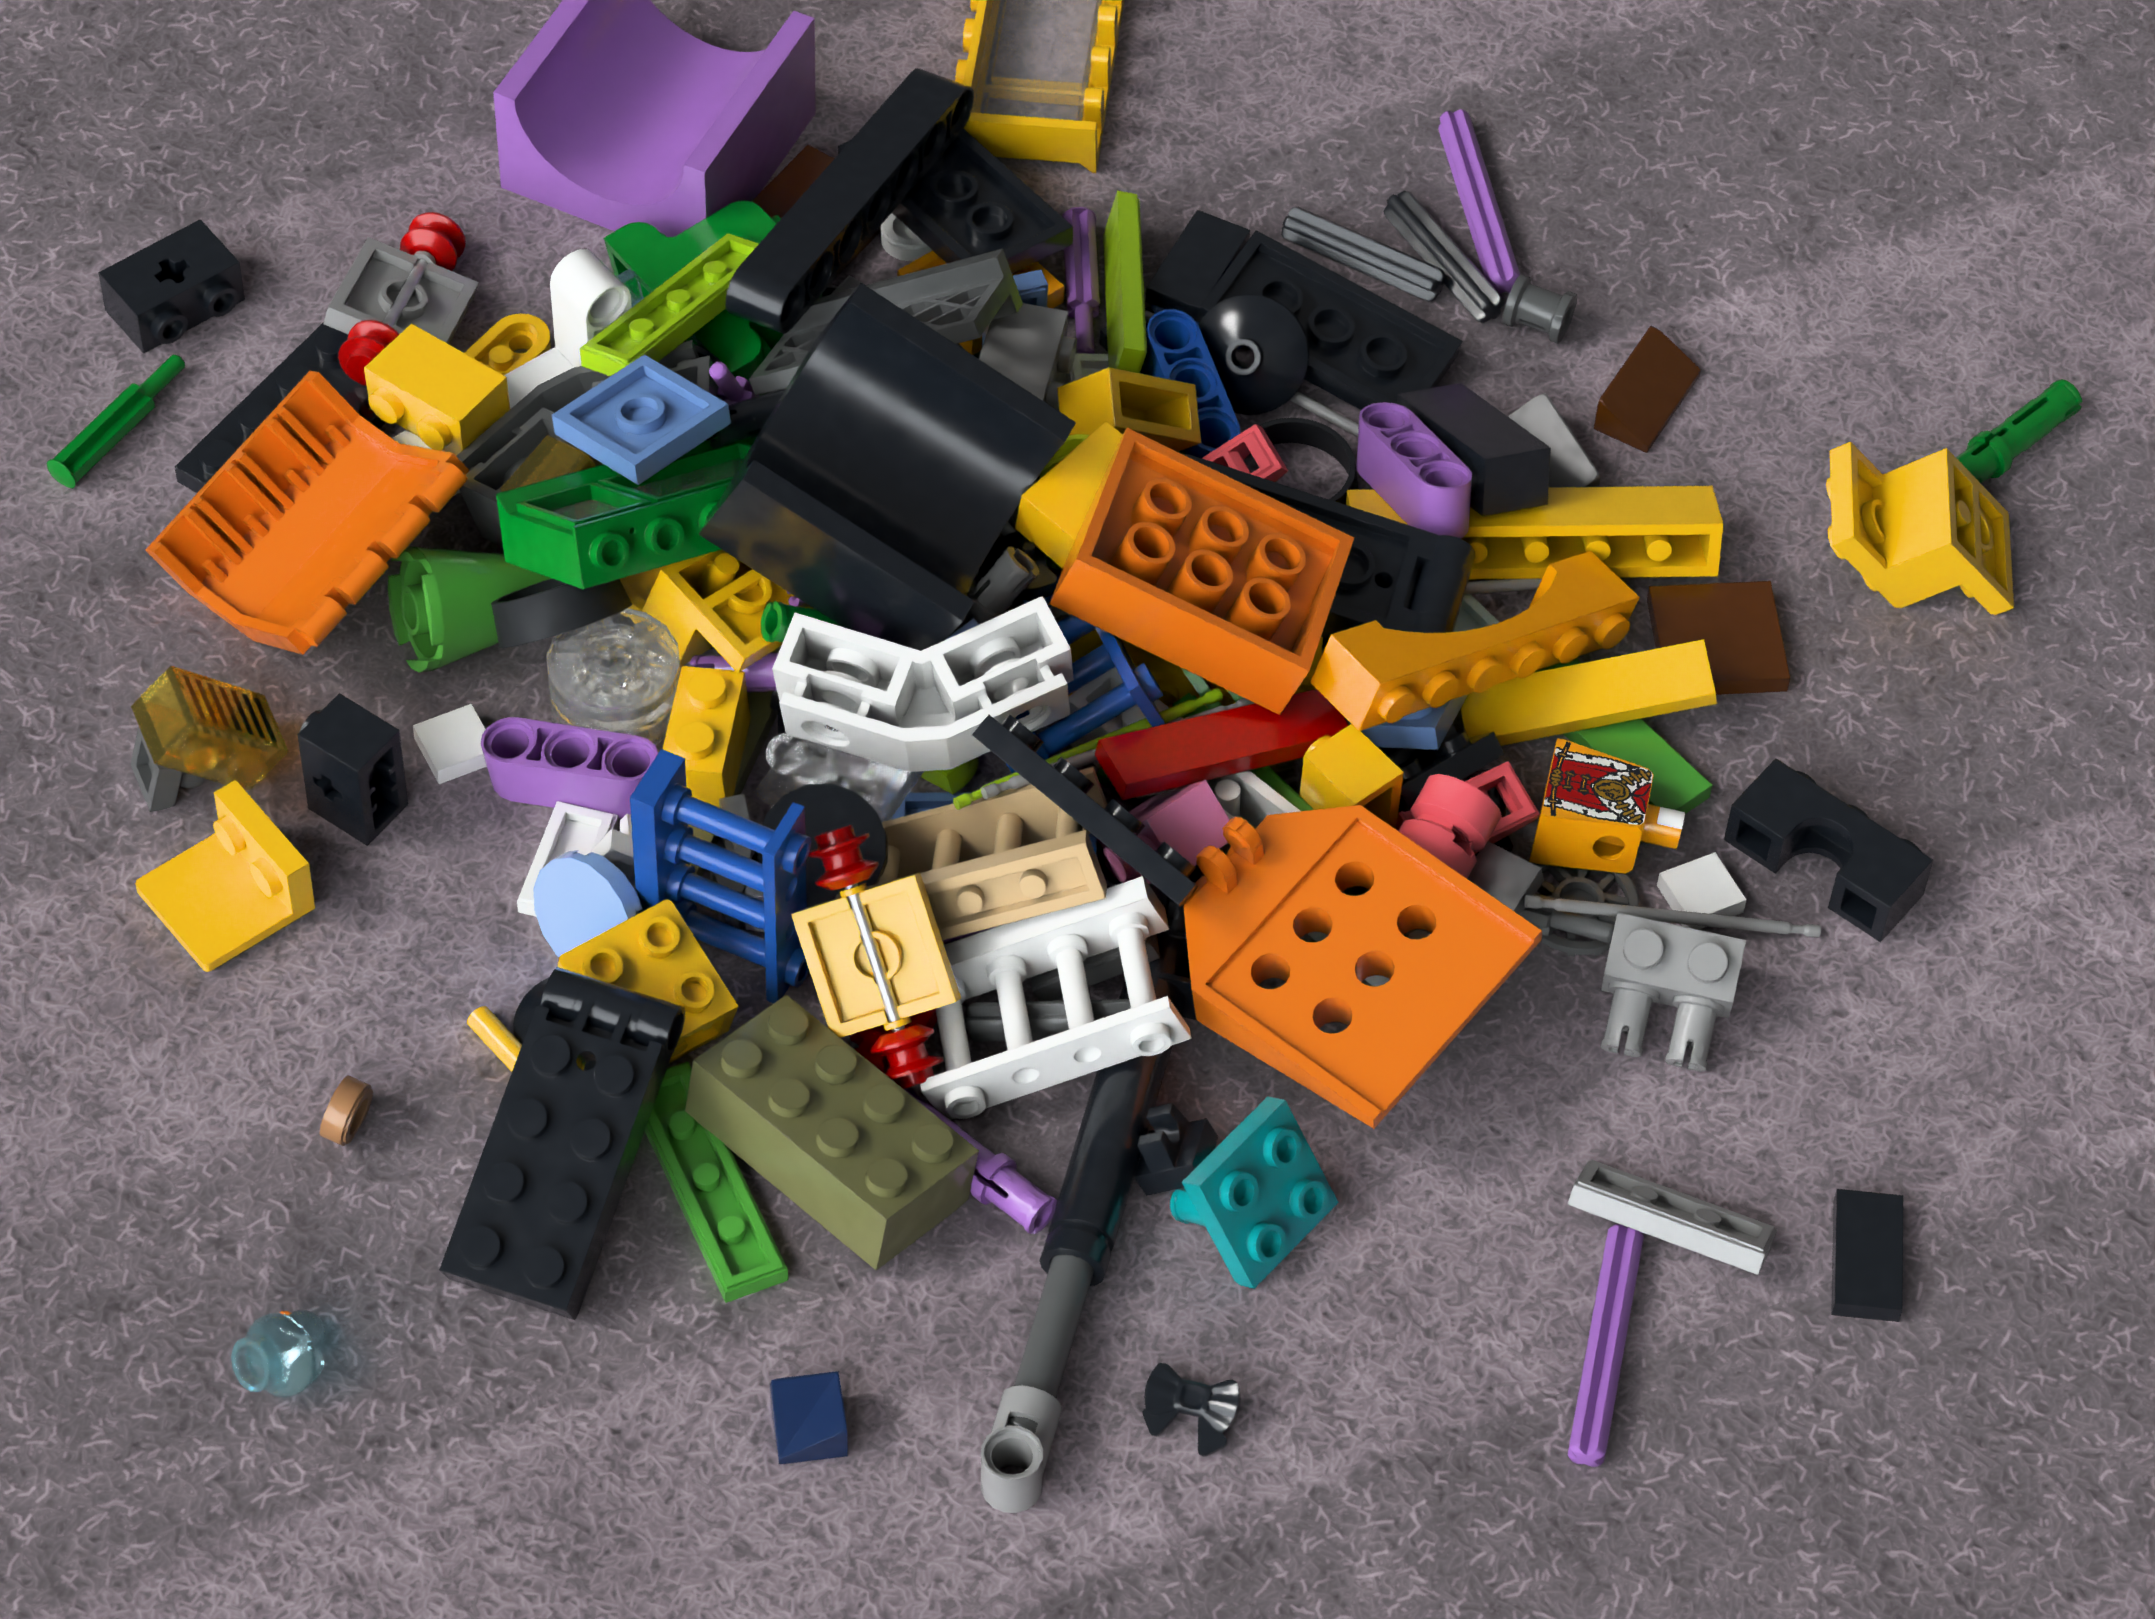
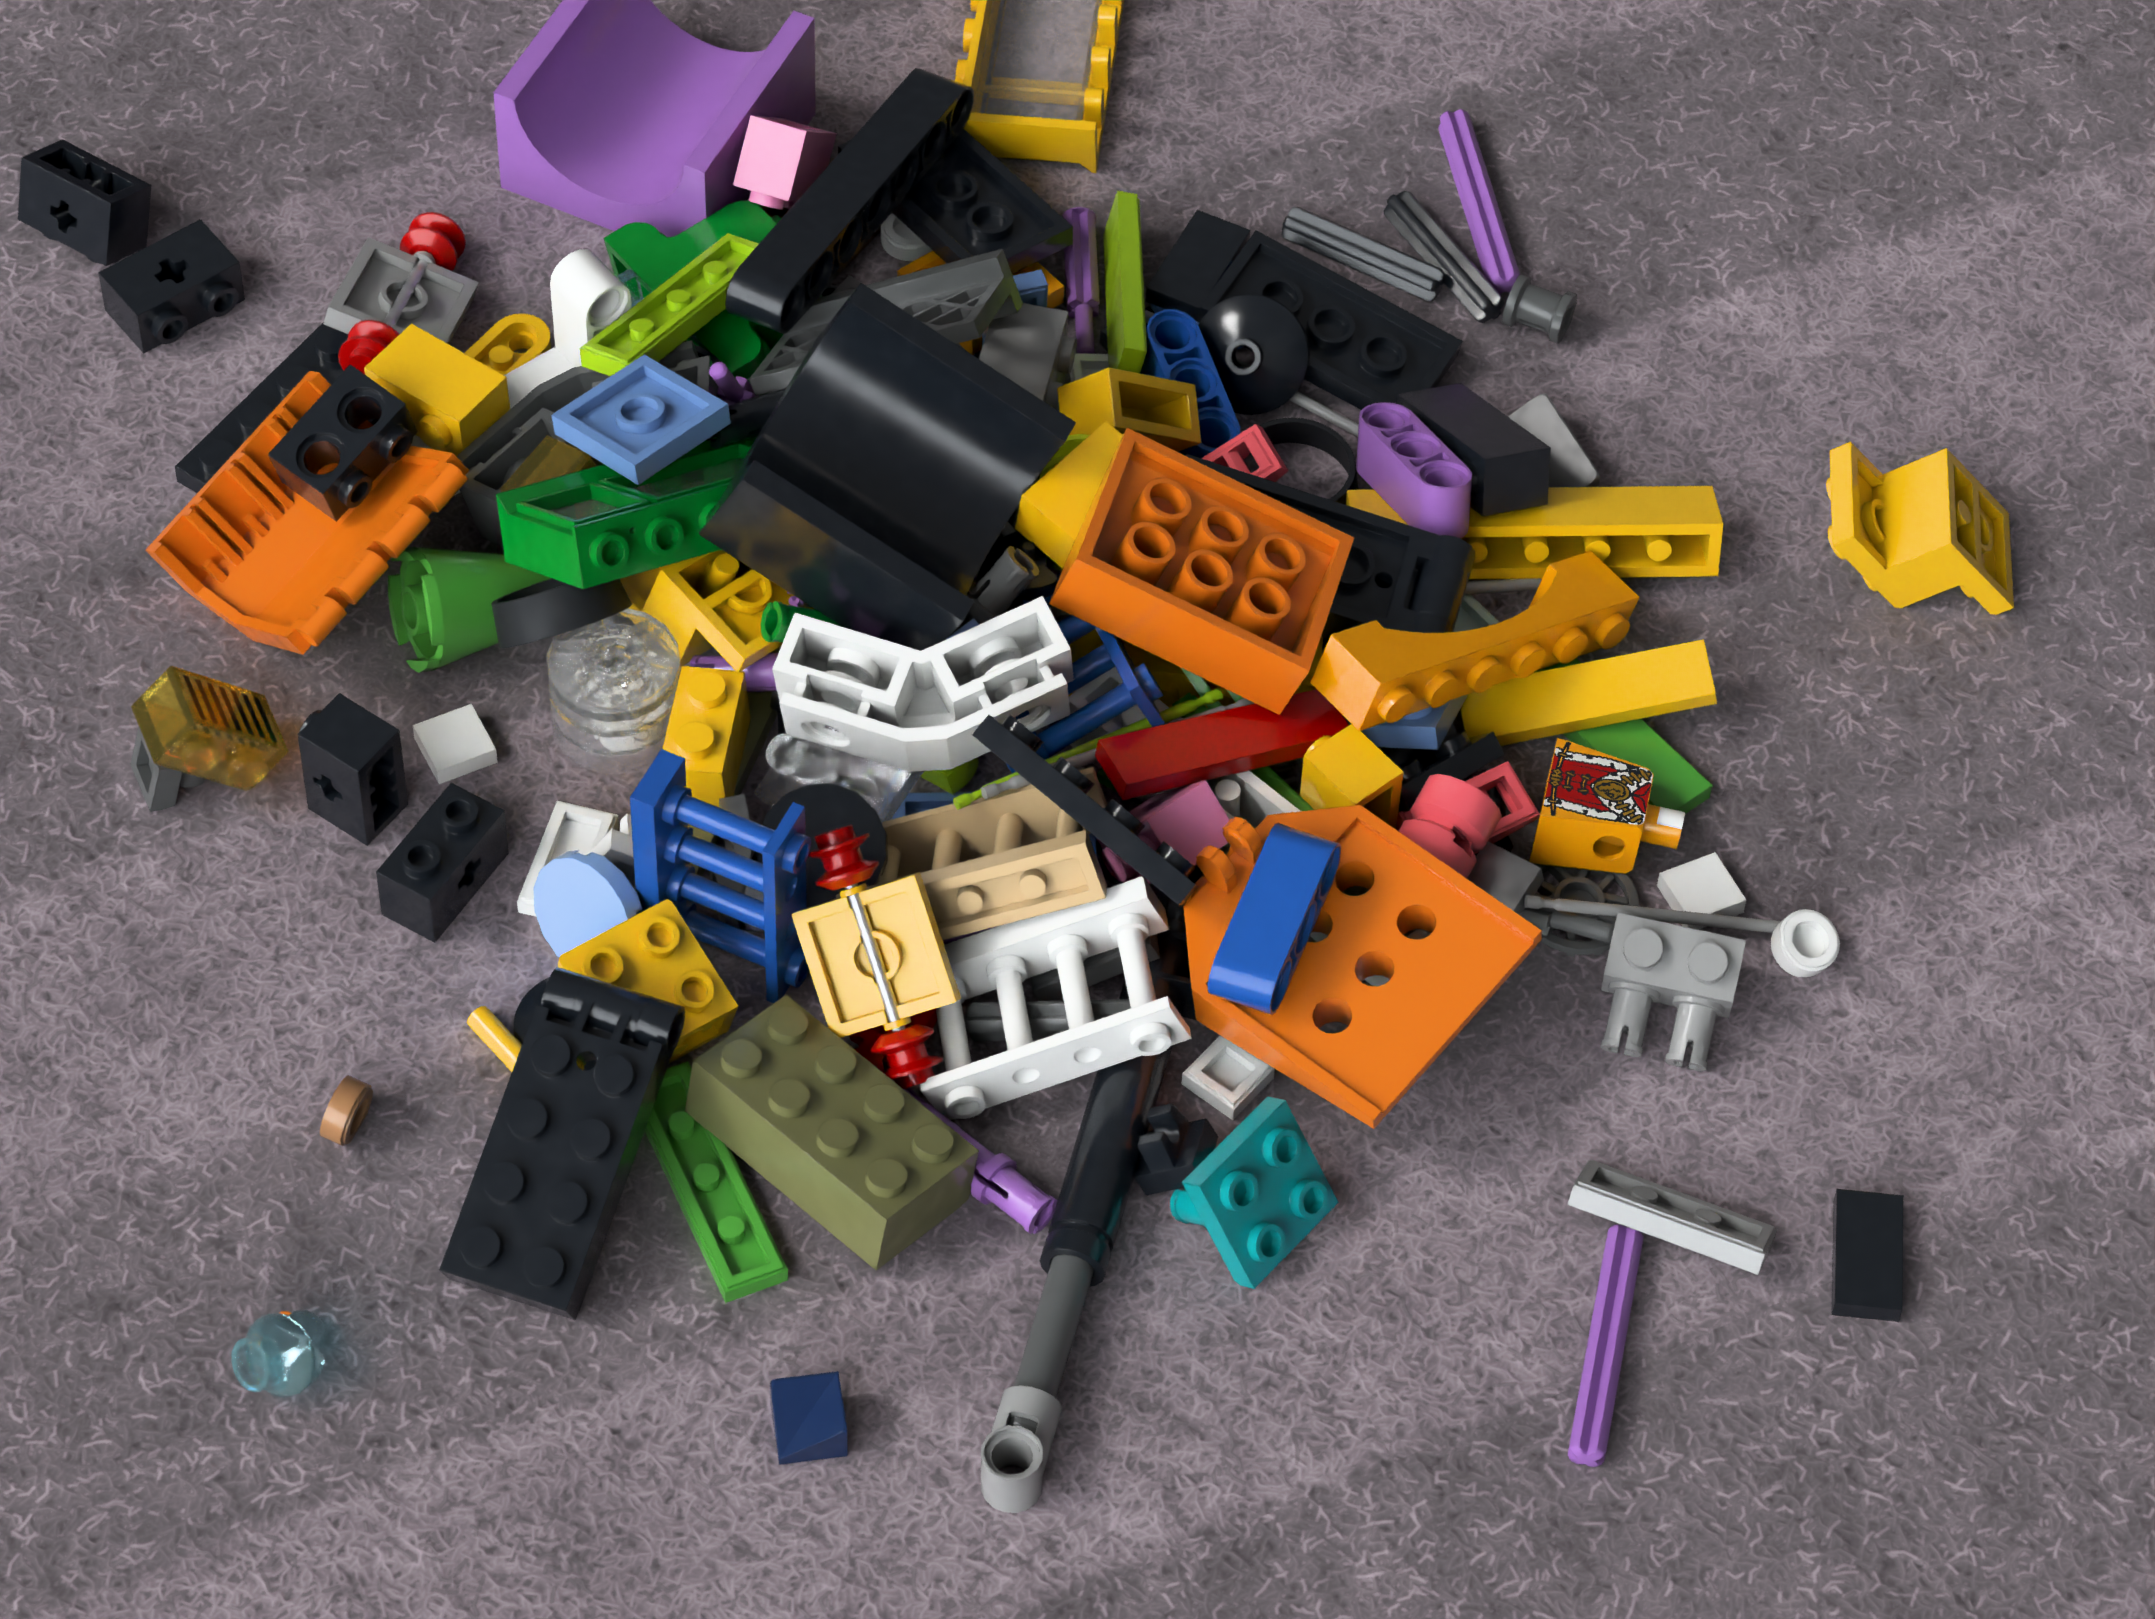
green axle [47,355,185,489] -> none
yellow bracket [135,780,315,972] -> none
medium lavender beam [481,717,658,819] -> none
black piece [1142,1363,1241,1457] -> none
reddish brown slope [1594,326,1701,453] -> none
reddish brown tile [1647,581,1790,695] -> none
black arch [1724,758,1933,942] -> none
green pin [1956,379,2082,483] -> none
none -> black brick [18,139,151,266]
none -> black brick [268,365,418,522]
none -> black brick [376,783,509,943]
none -> bright pink piece [733,116,837,210]
none -> white tile [1181,1036,1275,1120]
none -> blue beam [1208,823,1341,1015]
none -> white tile [1771,909,1840,977]

